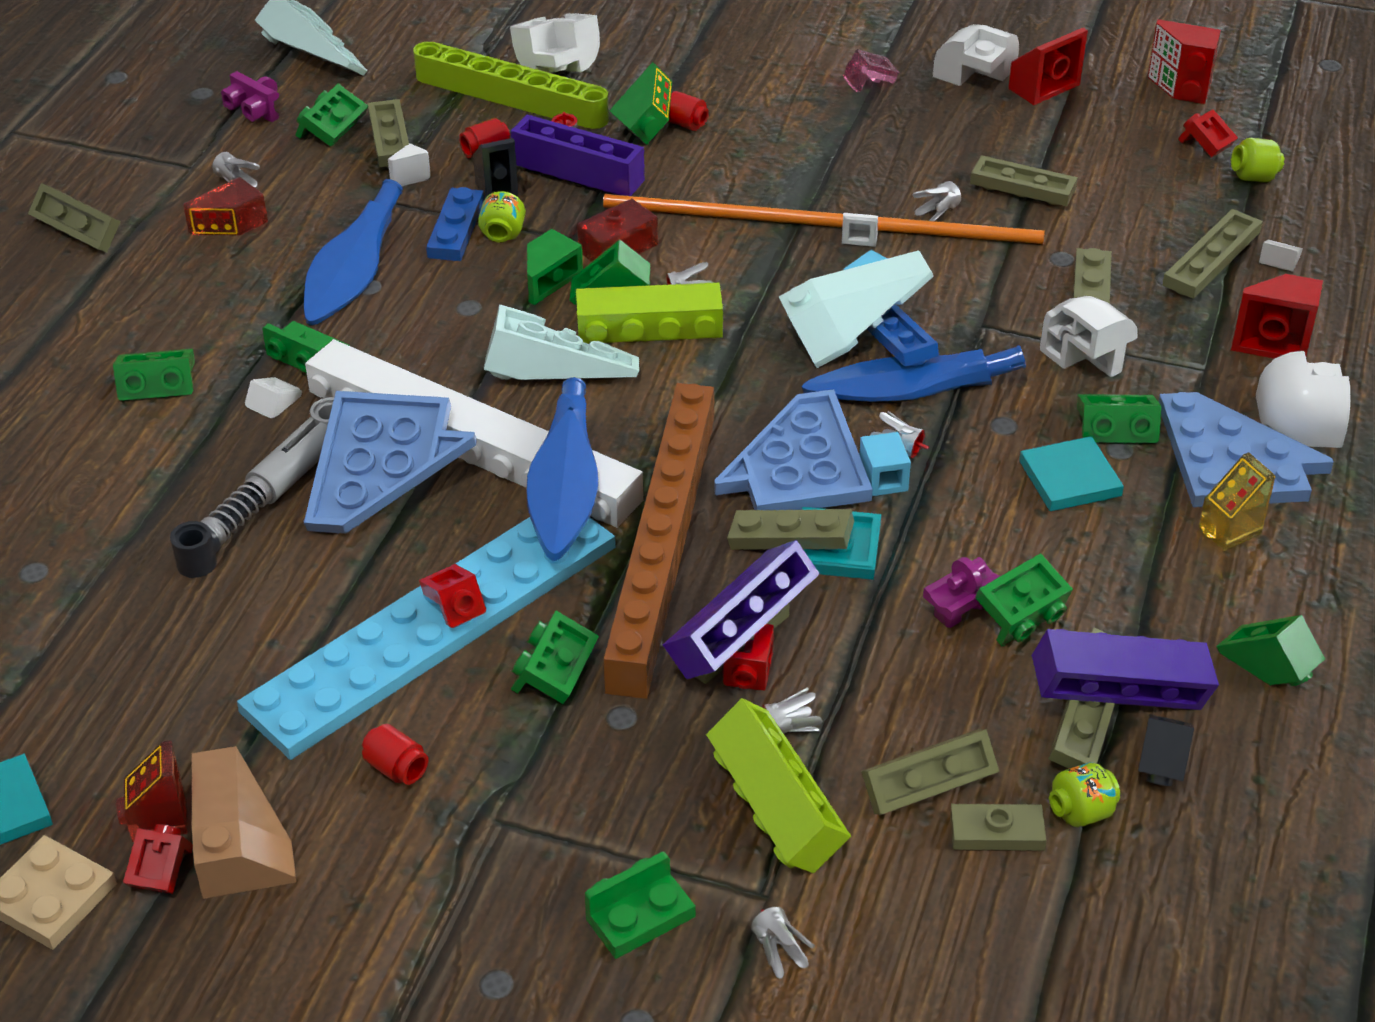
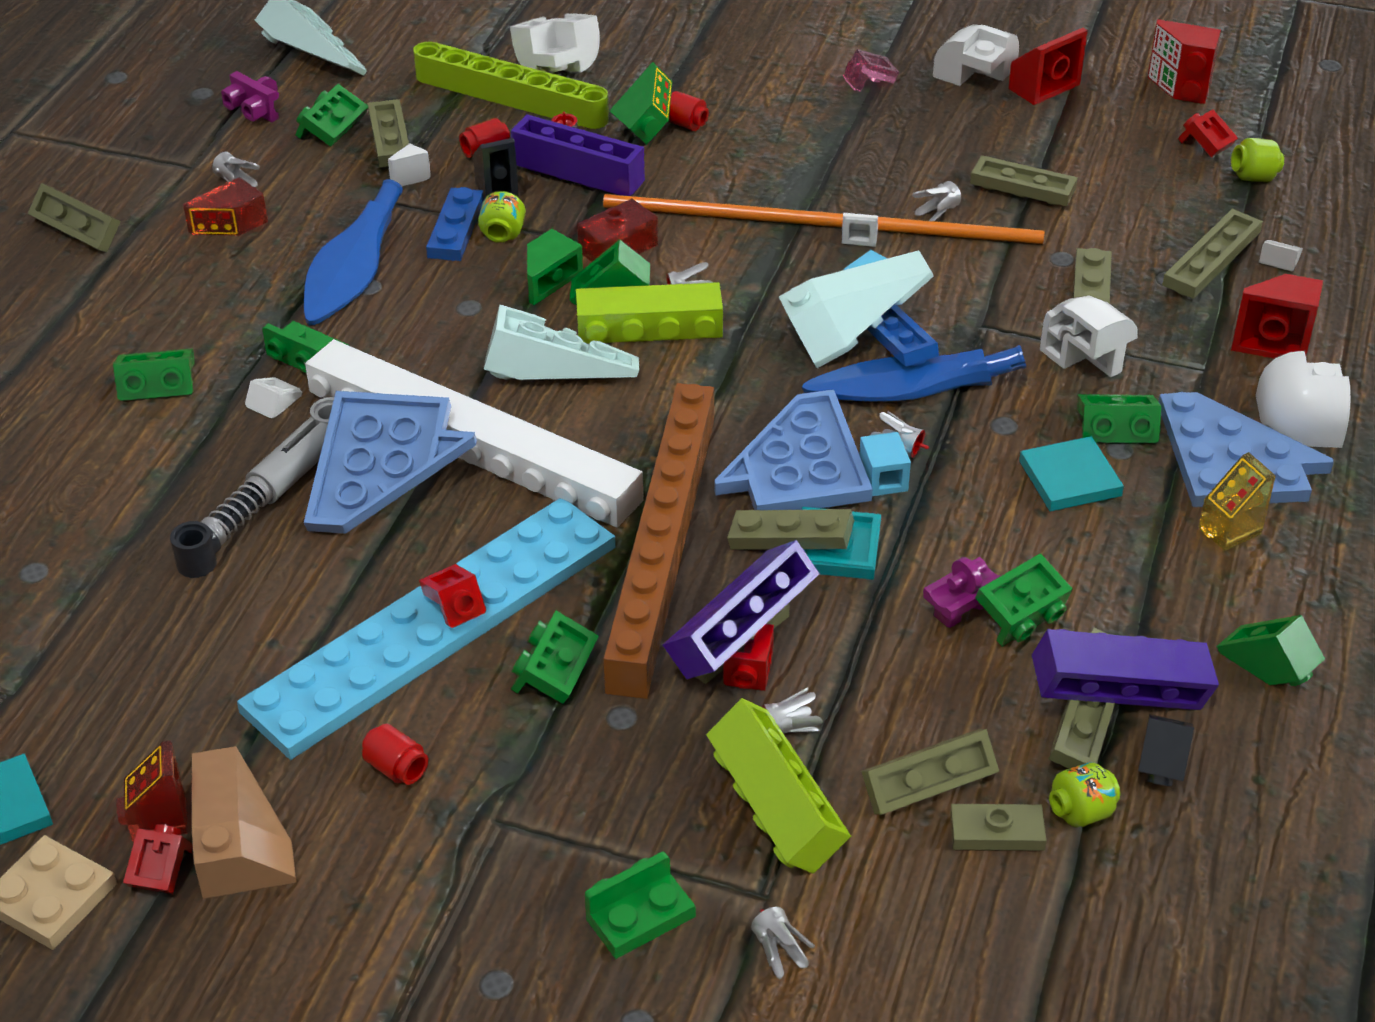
blue animal [527,377,598,561] -> none

